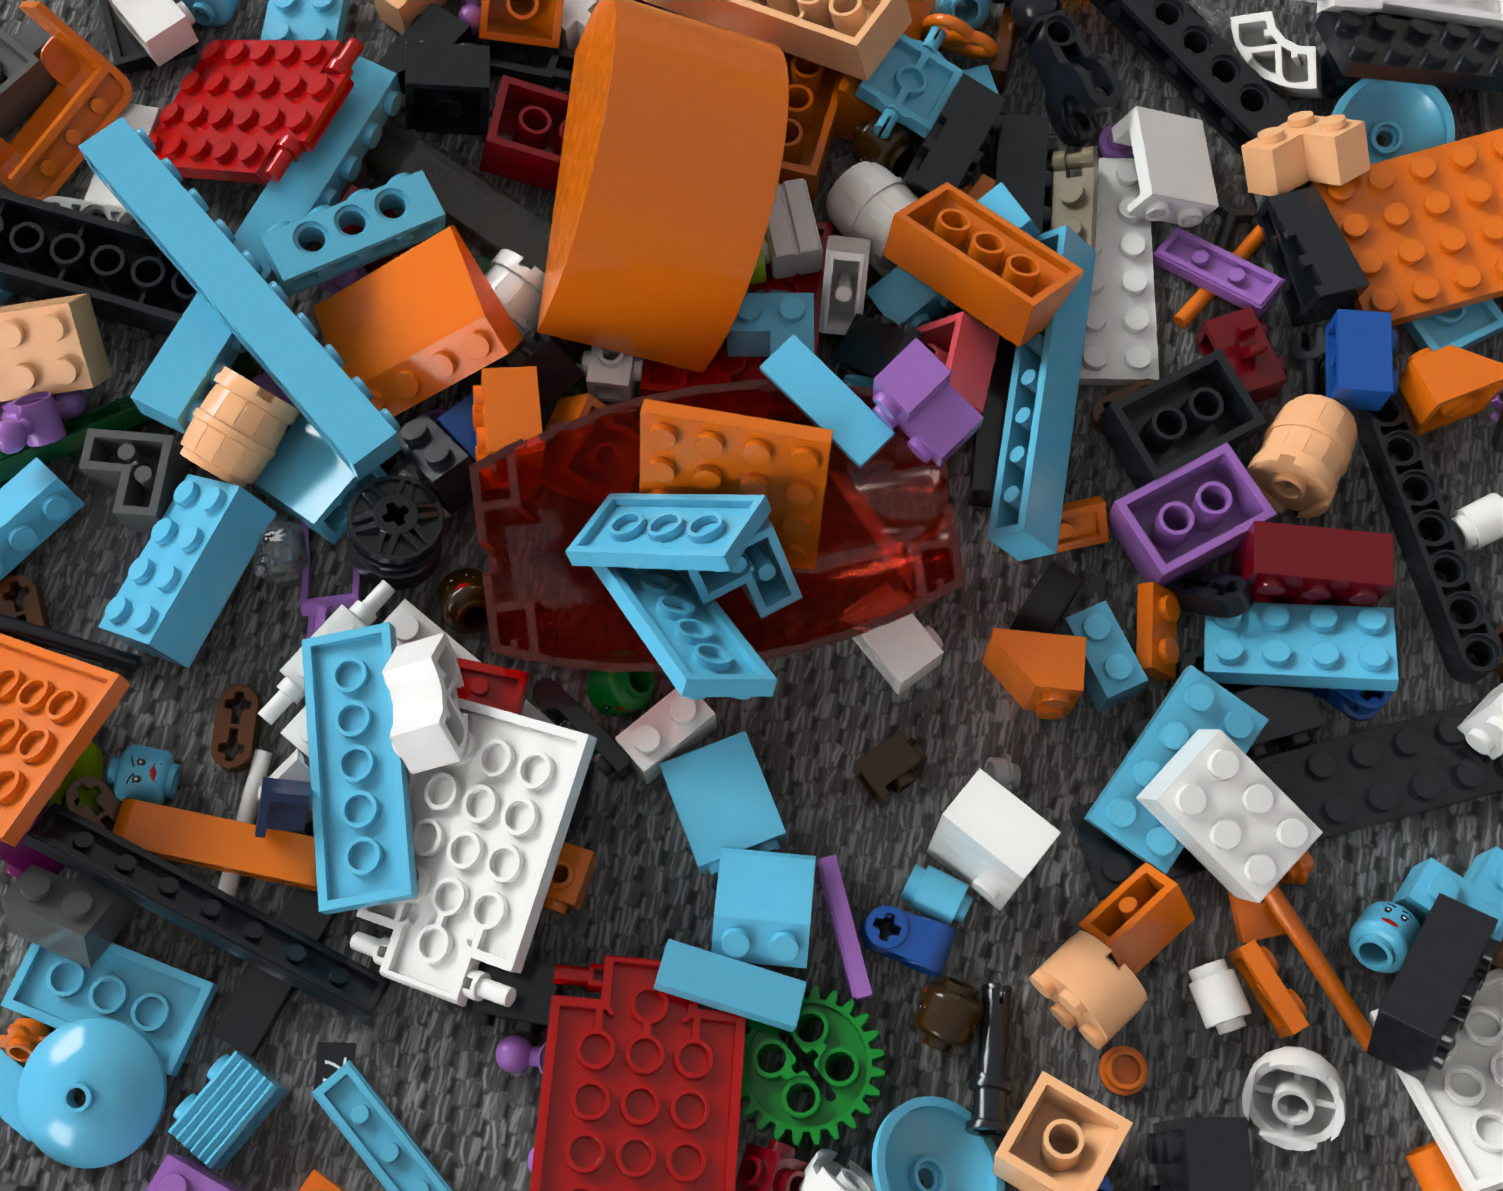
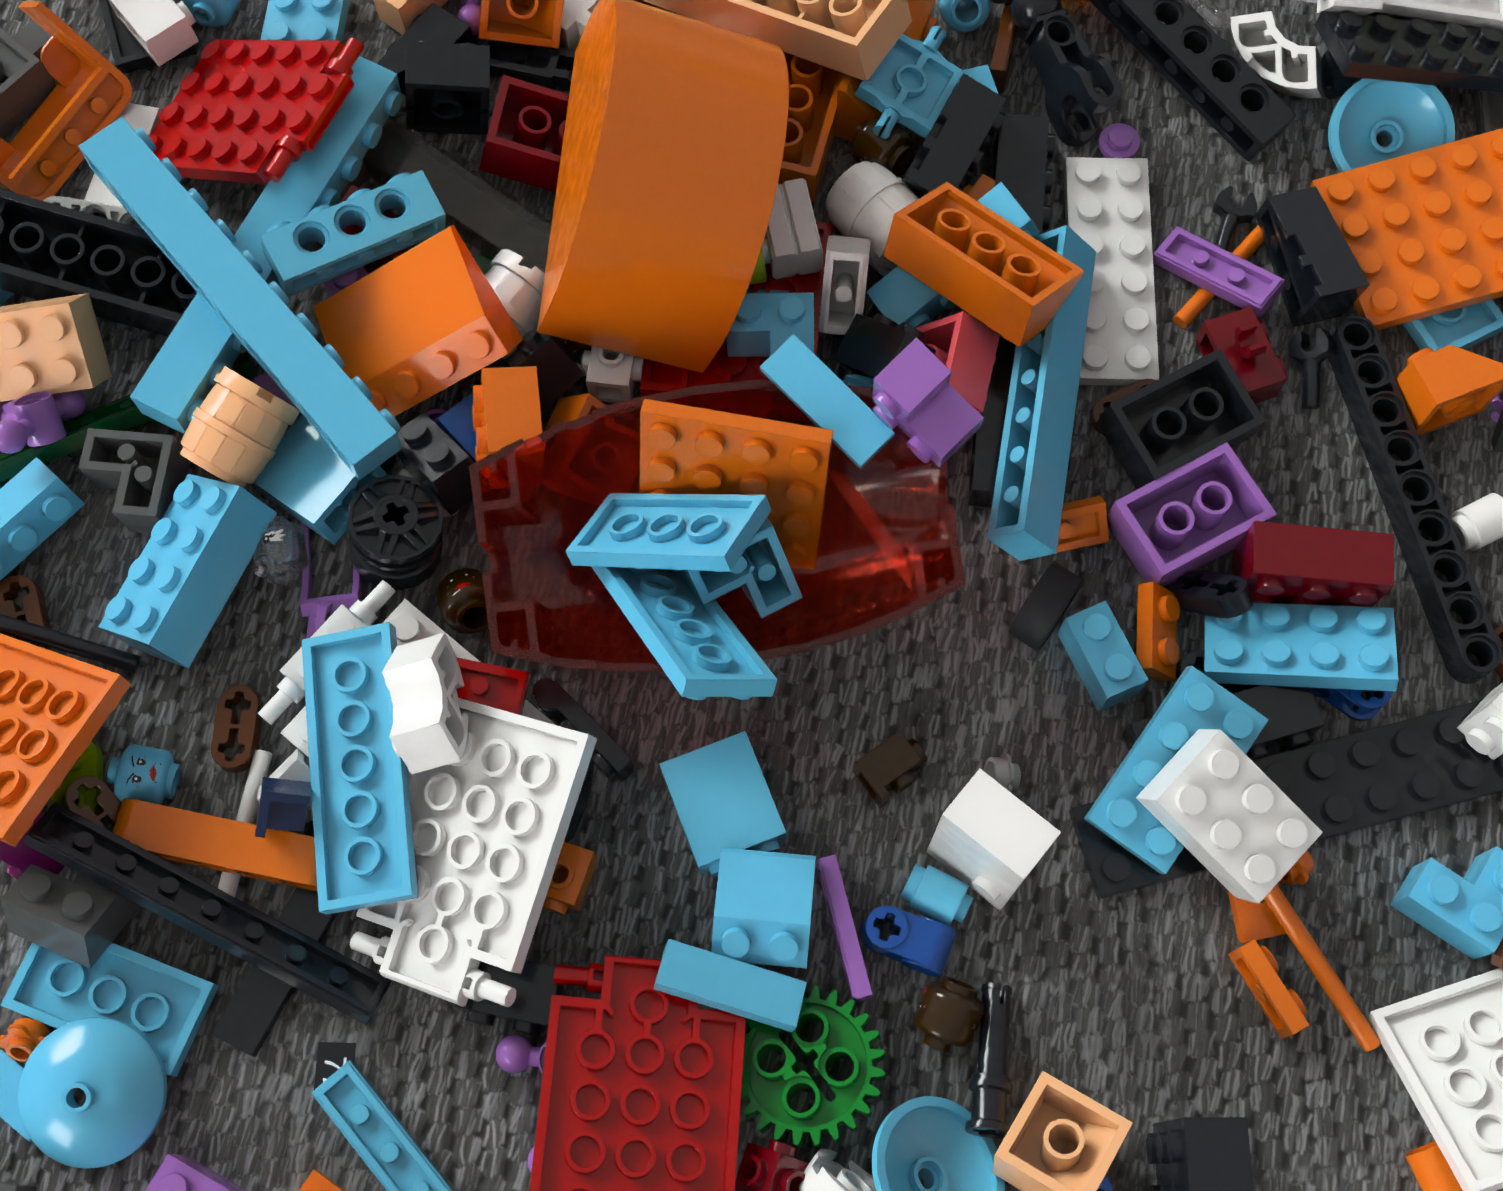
medium azure brick [168,1051,288,1169] -> none
green head [587,654,654,717] -> none
white brick [615,688,717,784] -> none
white brick [844,583,944,695] -> none
orange piece [922,13,999,59] -> none
orange slope [982,628,1086,720] -> none
light nougat brick [1029,930,1148,1050] -> none
dark tan plate [1051,146,1099,250] -> none
orange brick [1078,862,1195,975] -> none
orange plate [1098,1046,1148,1096] -> none
white panel [1111,106,1219,228] -> none
white brick [1188,959,1252,1035] -> none
light nougat brick [1241,111,1371,196] -> none
white cylinder [1242,1046,1346,1151] -> none
light nougat piece [1247,394,1358,519] -> none
blue brick [1325,309,1399,411] -> none
medium azure head [1348,901,1421,973] -> none
black brick [1366,893,1501,1082] -> none

